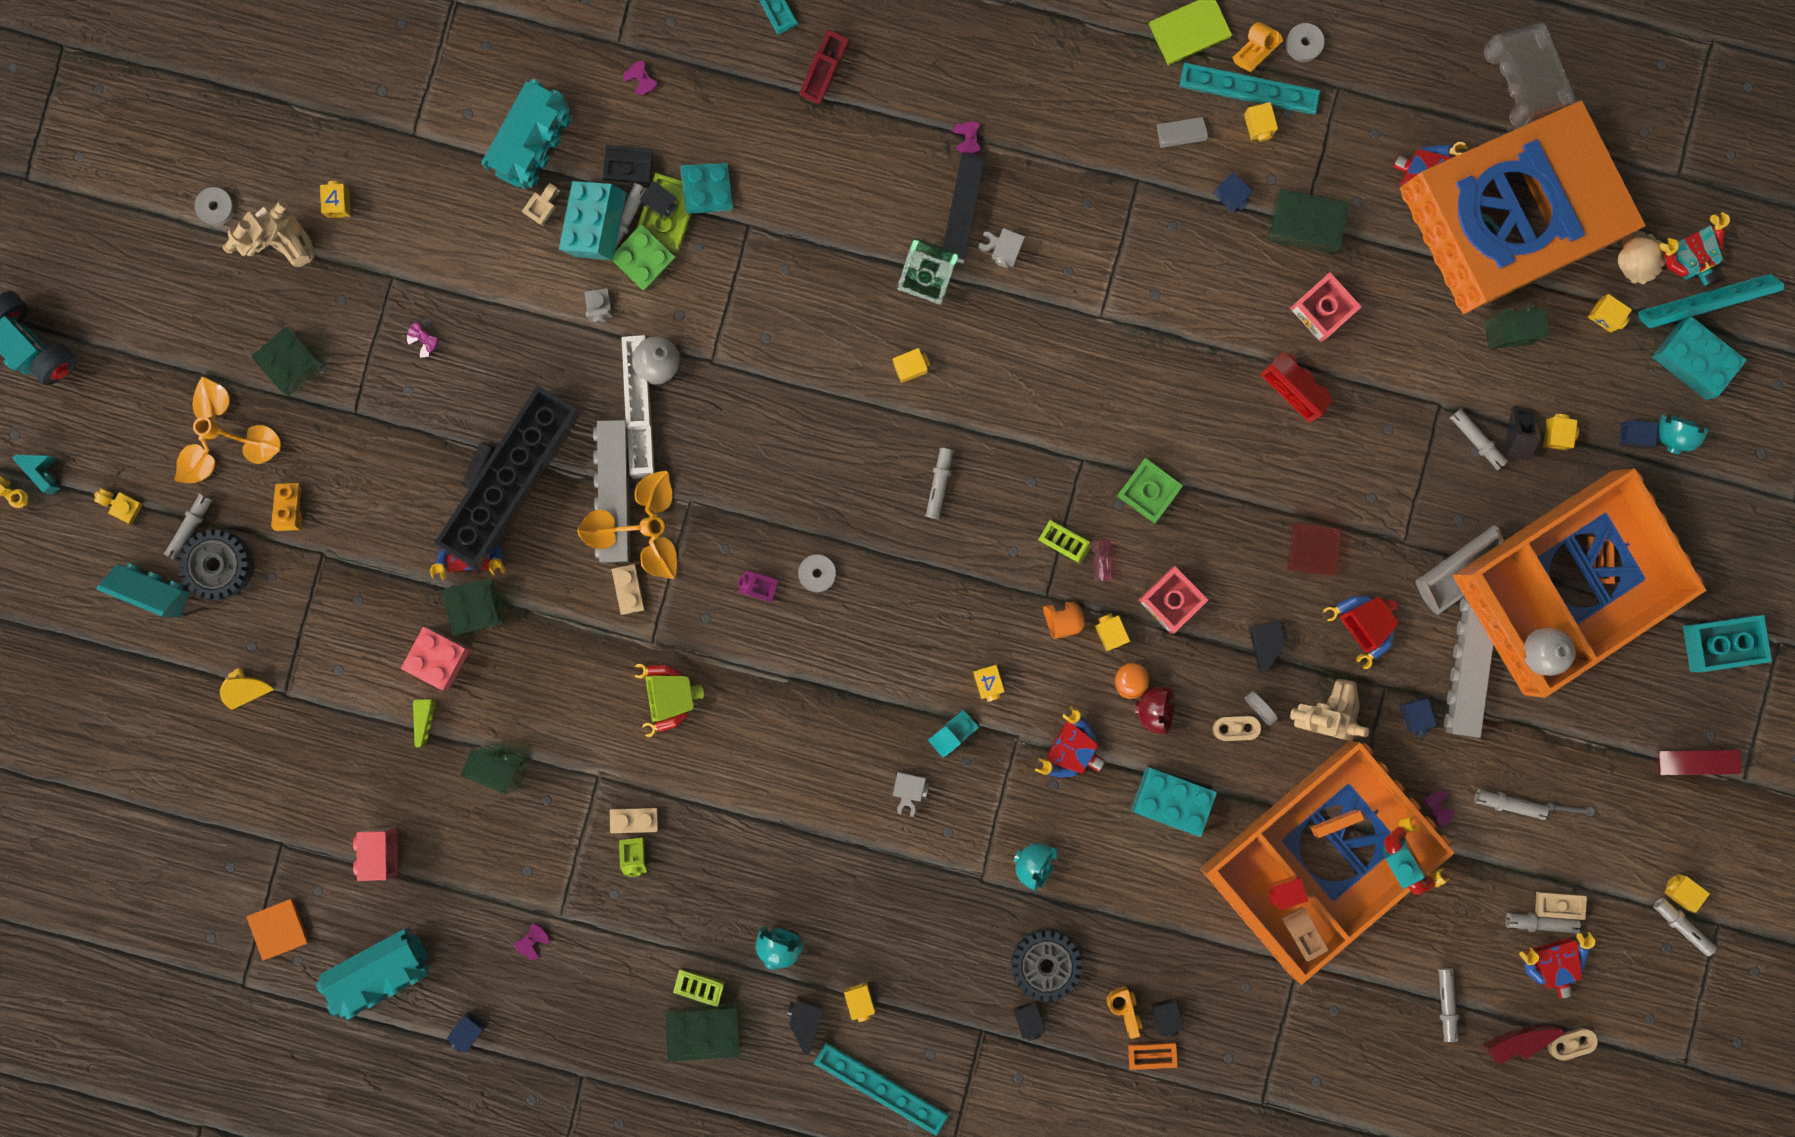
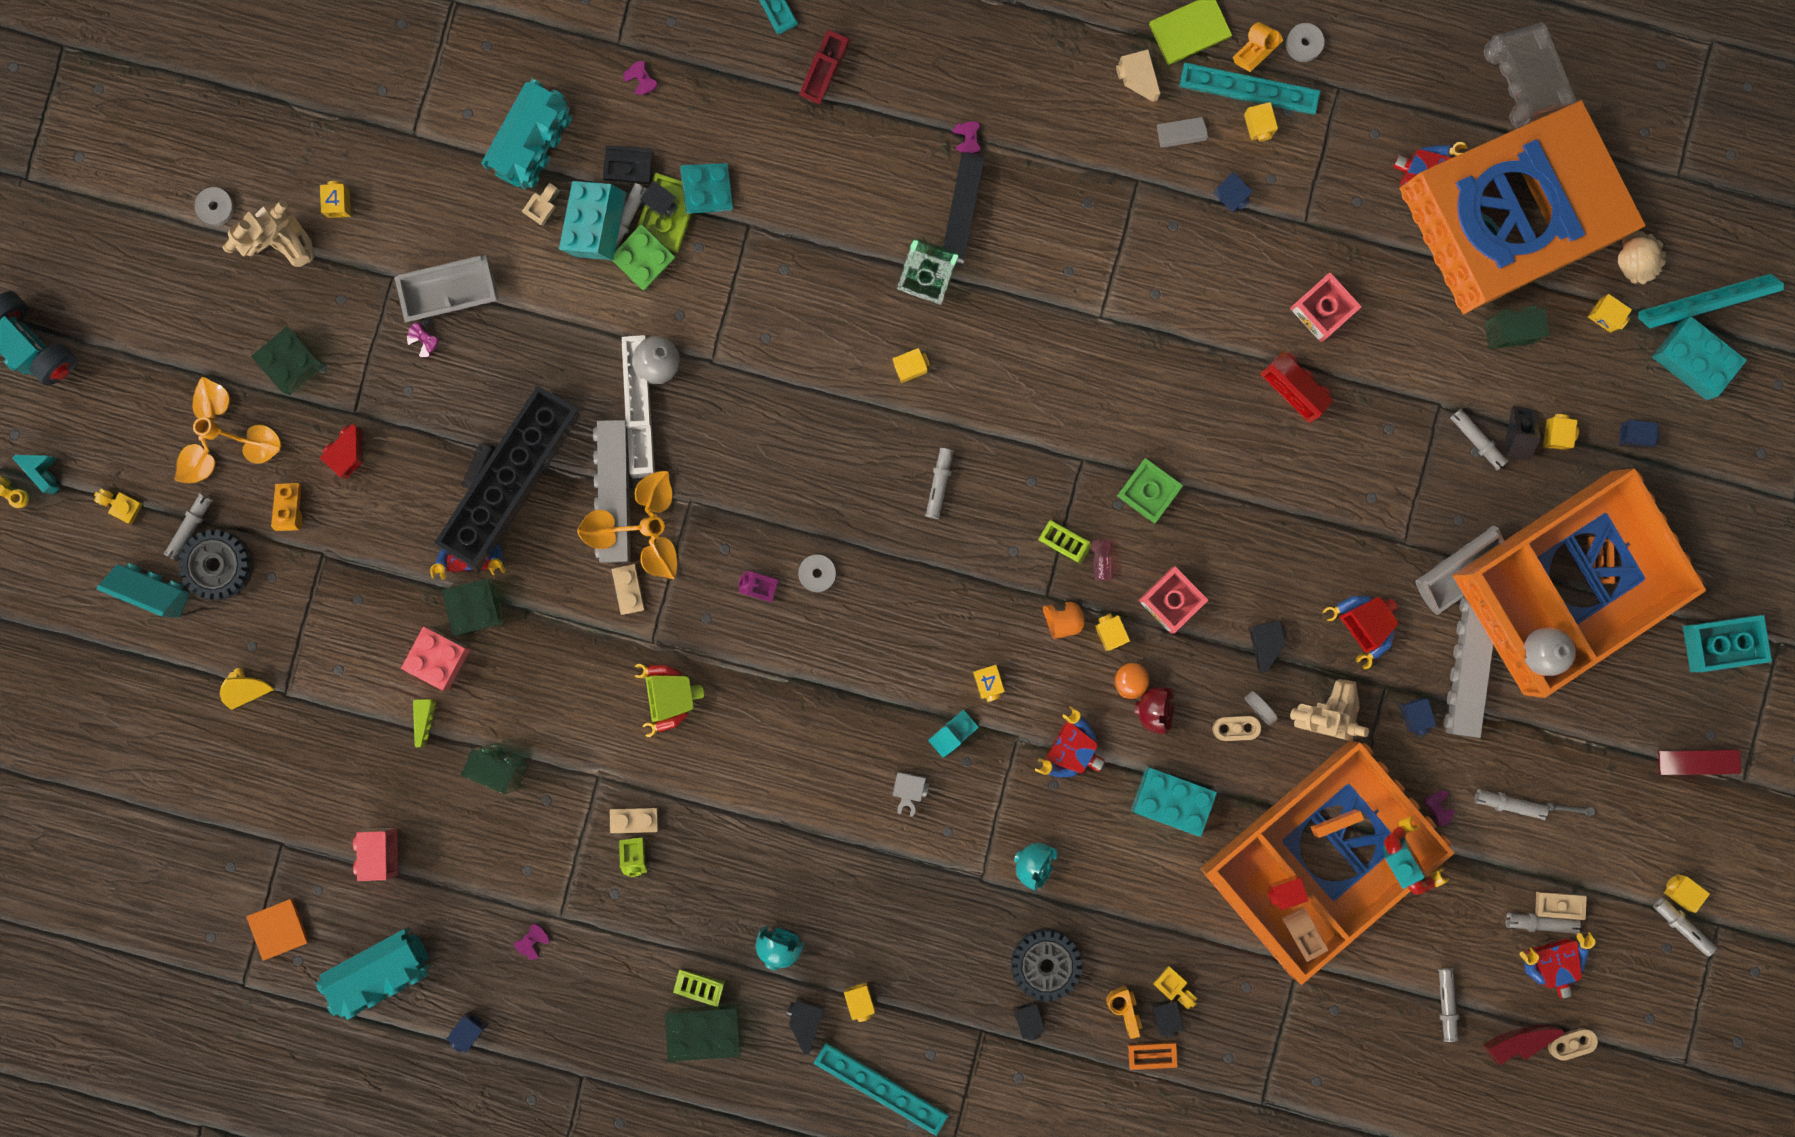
light grey bracket [584,288,613,323] -> none
light grey brick [978,228,1025,268] -> none
clear green brick [1266,189,1350,254] -> none
clear red plate [1287,523,1341,576] -> none
teal cylinder [1657,414,1709,455] -> none
torso [1659,212,1730,286] -> none
none -> red slope [320,424,363,479]
none -> light grey container [395,255,498,323]
none -> tan slope [1116,50,1160,102]
none -> yellow plate [1153,966,1197,1009]

